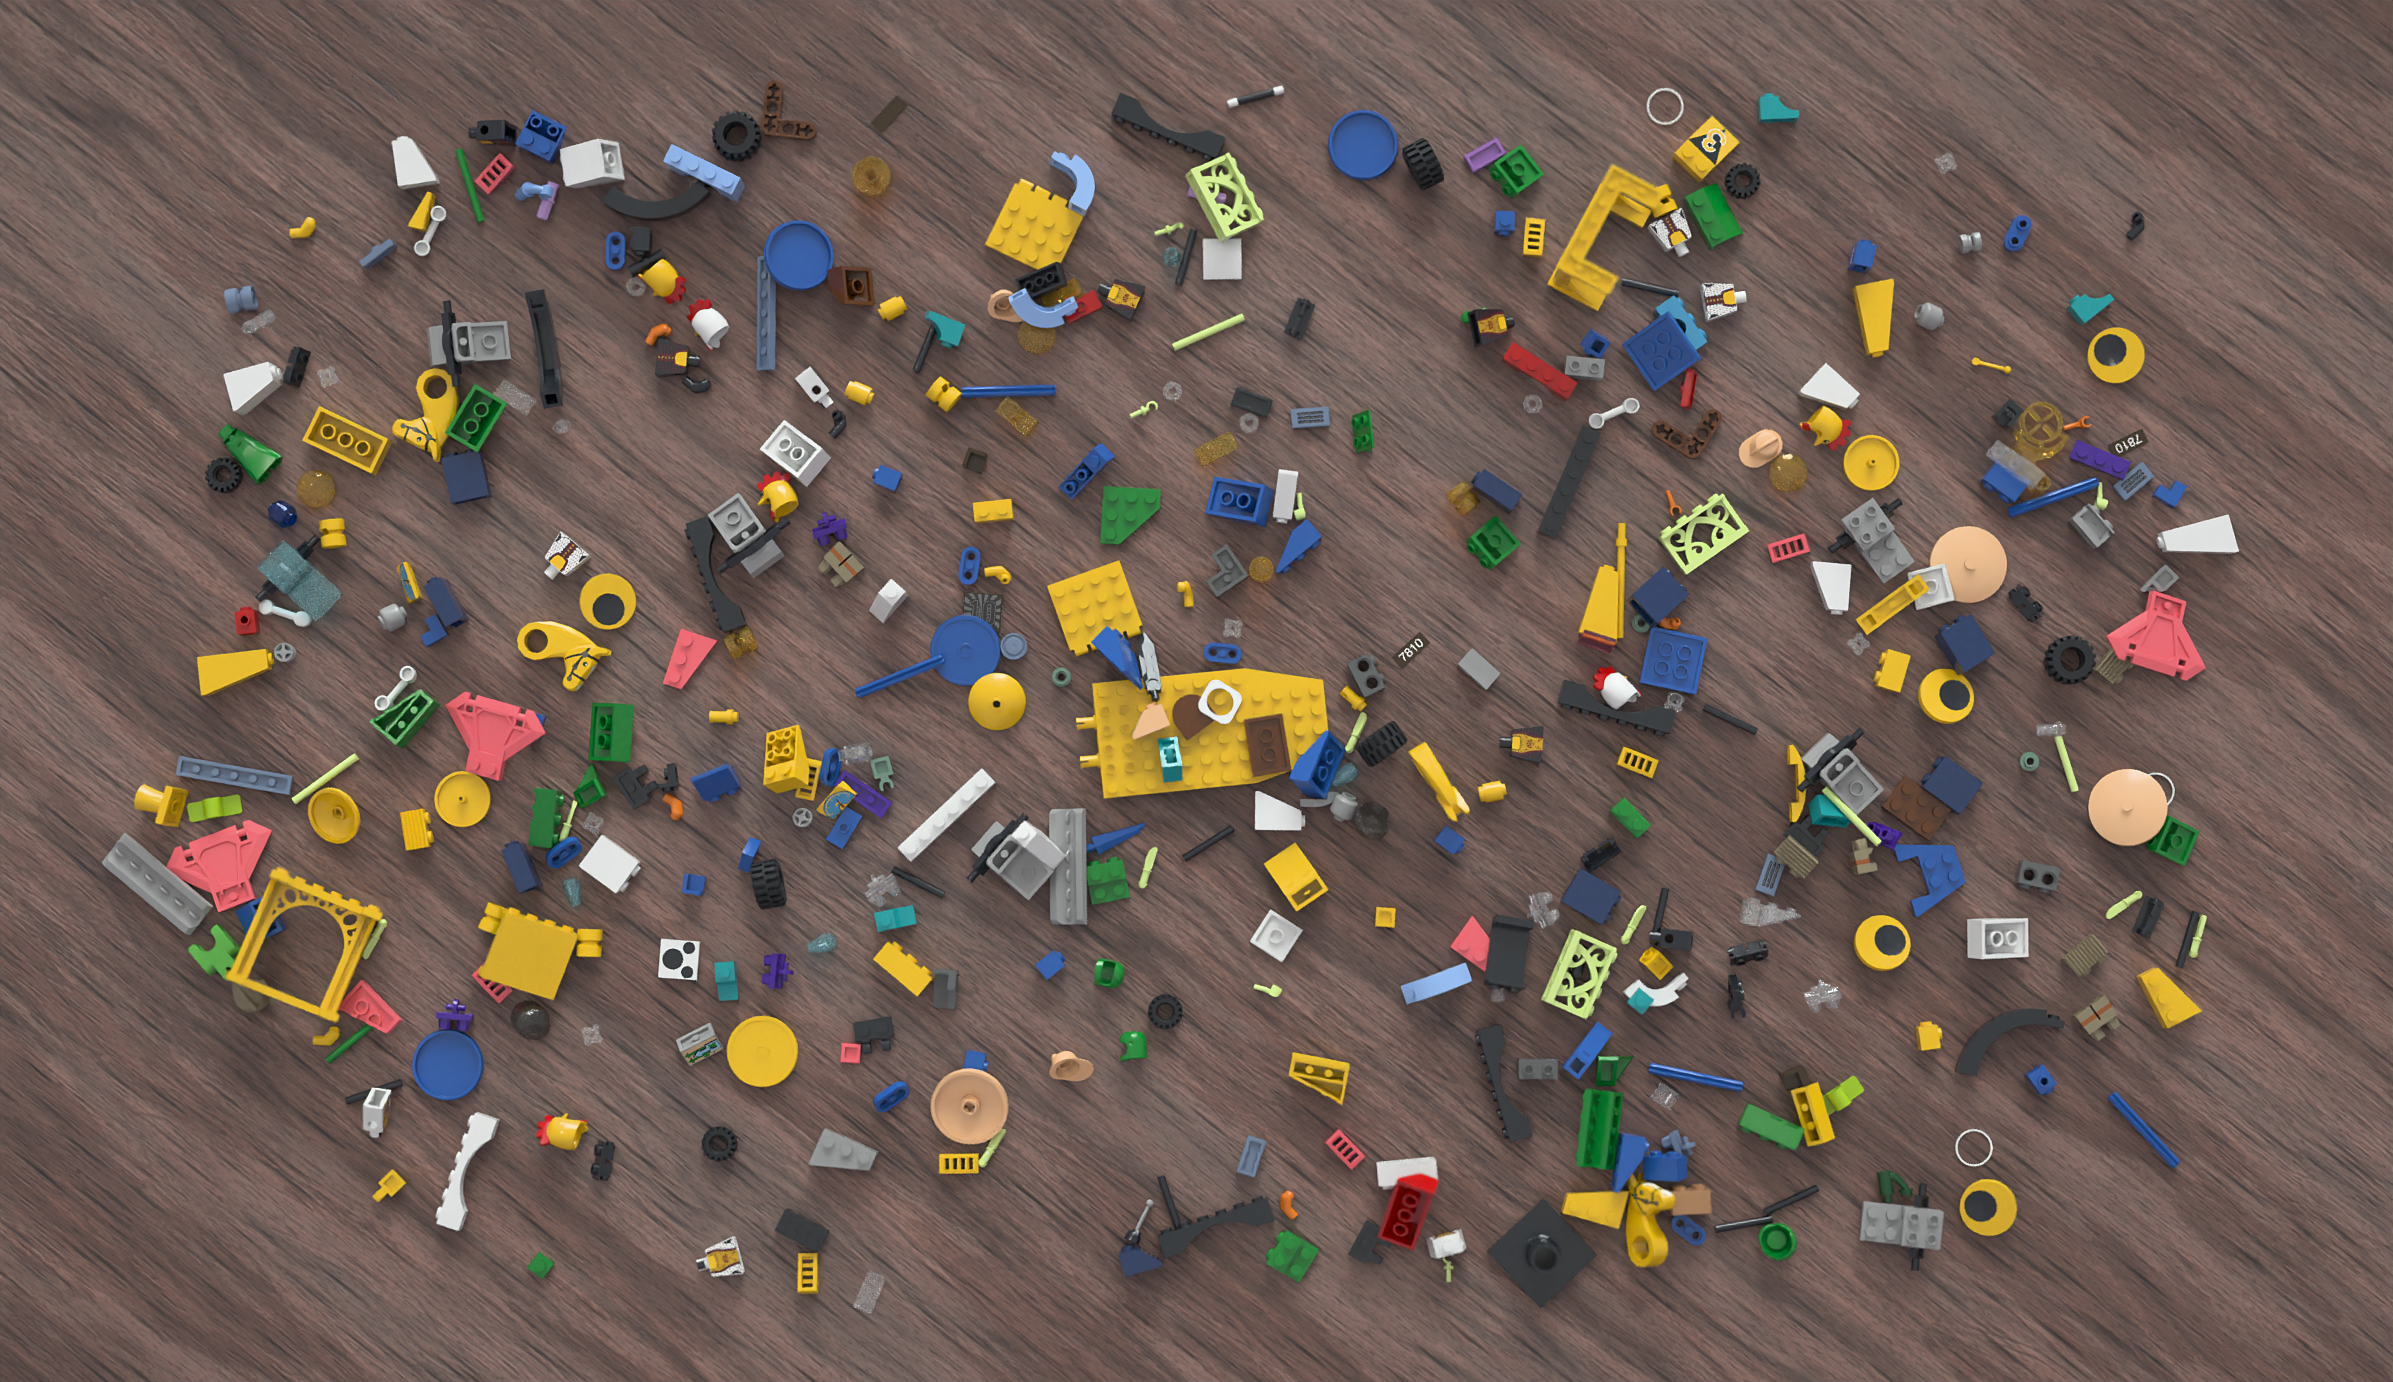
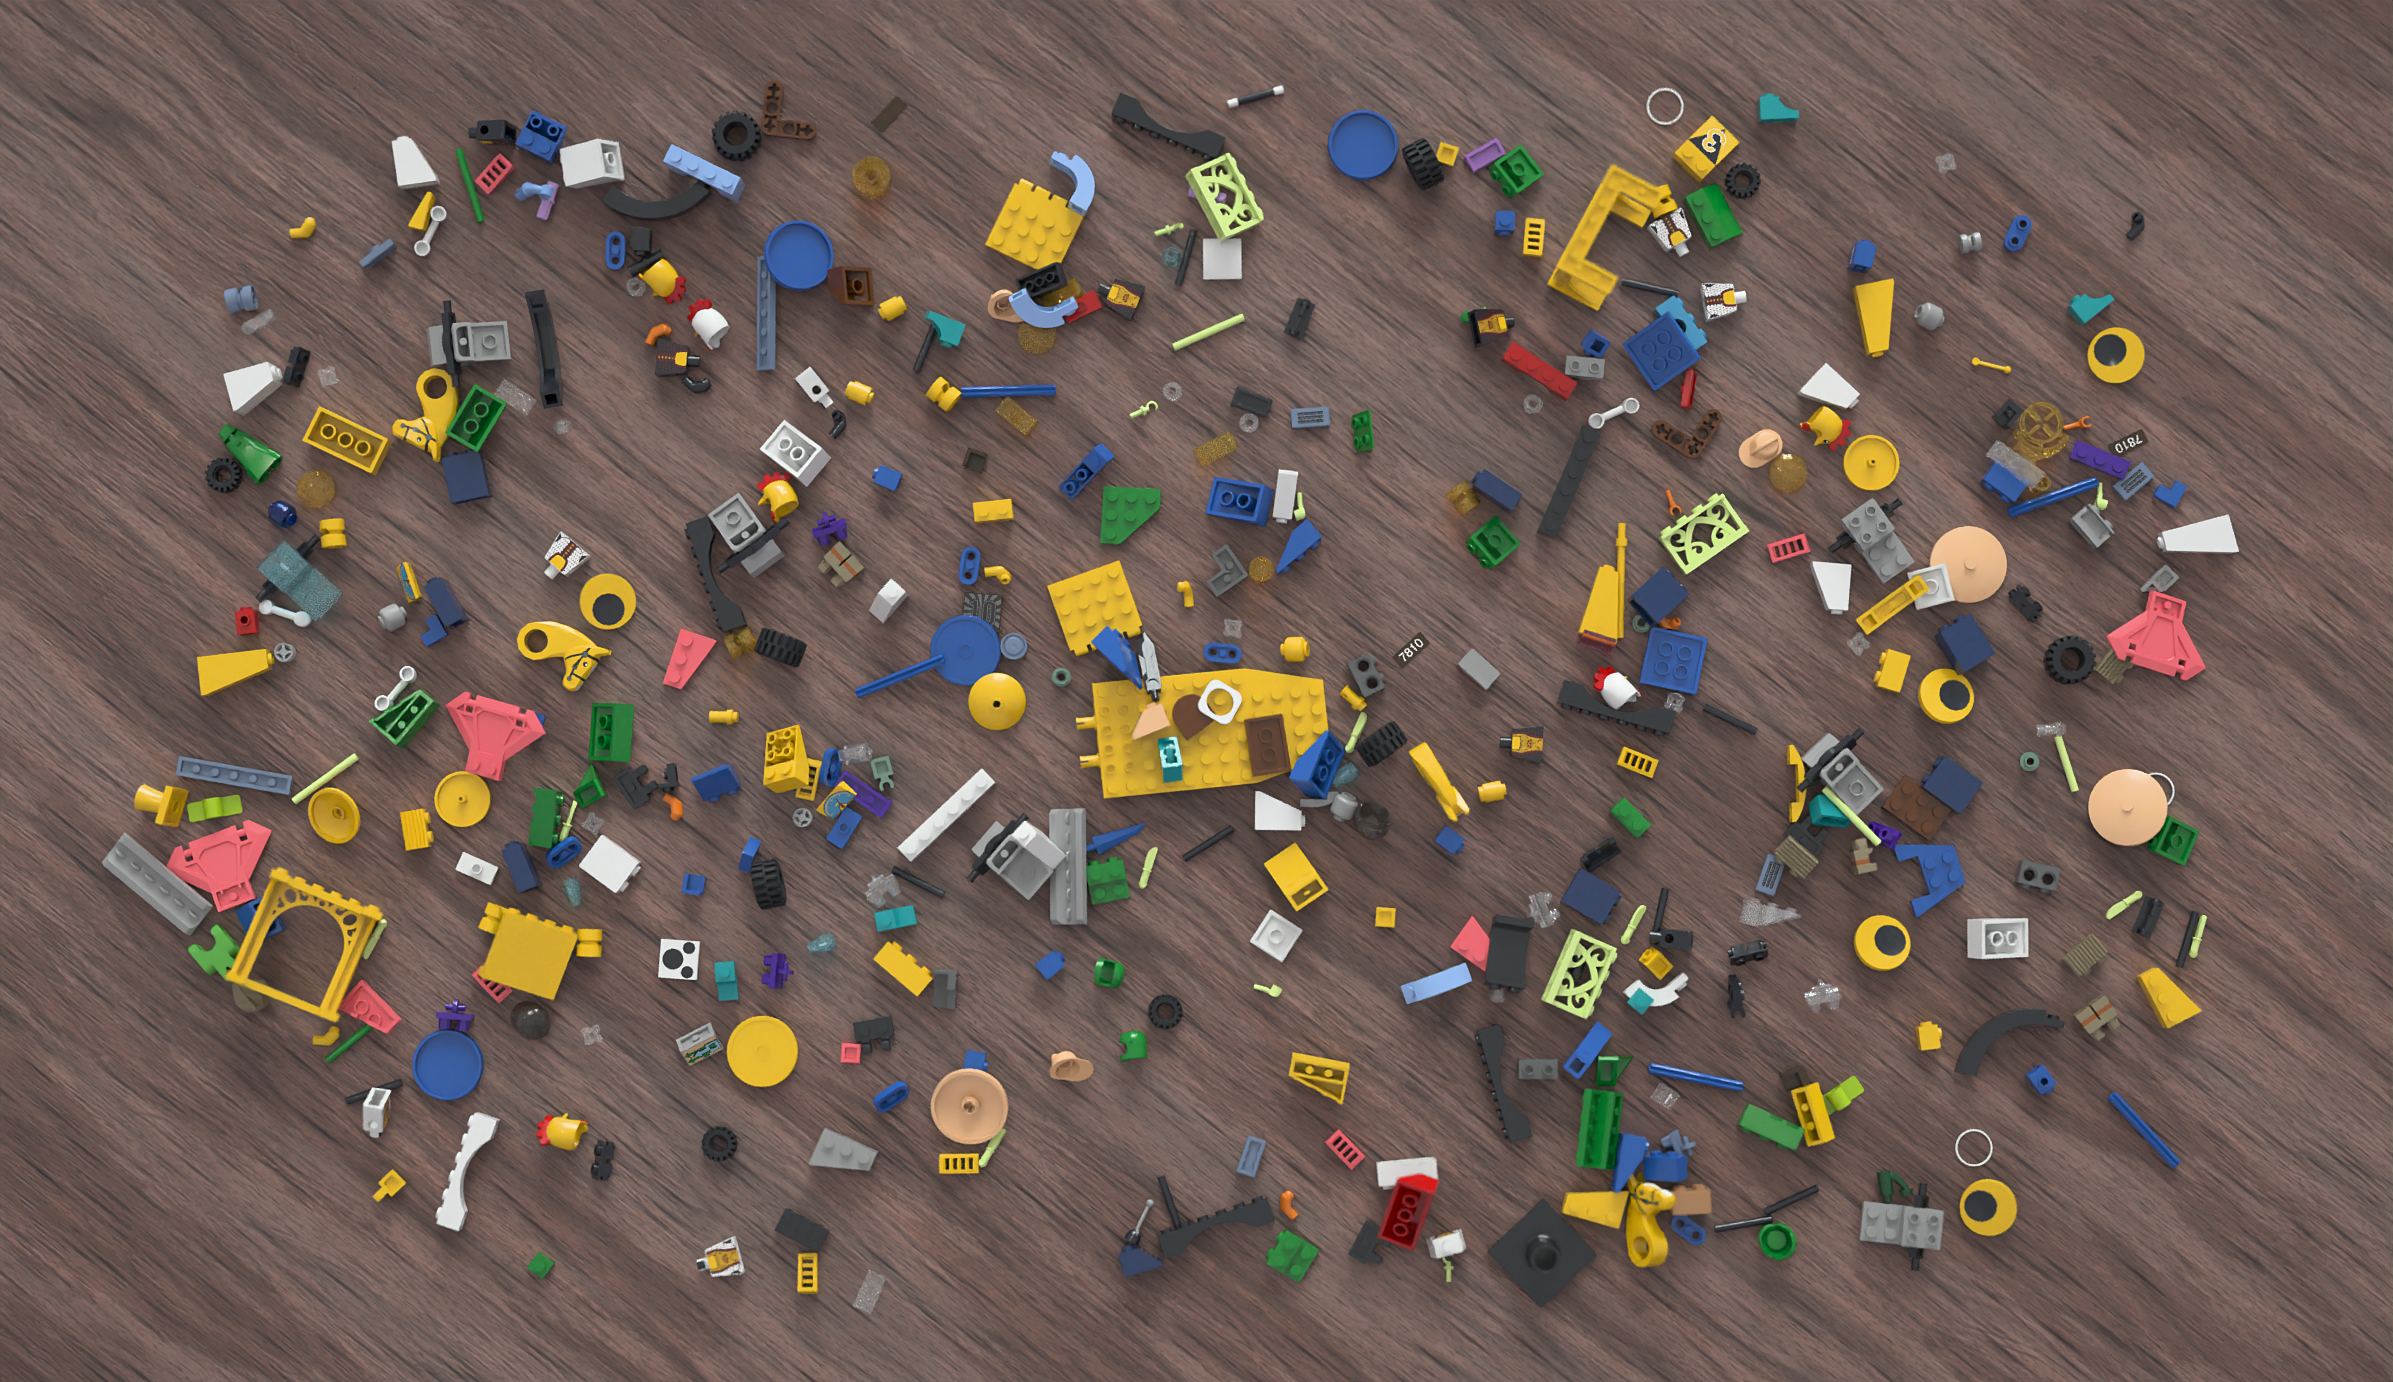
none -> white plate [455,852,499,885]
none -> black tyre [754,628,807,667]
none -> yellow head [1280,637,1310,662]
none -> yellow plate [1436,142,1459,167]

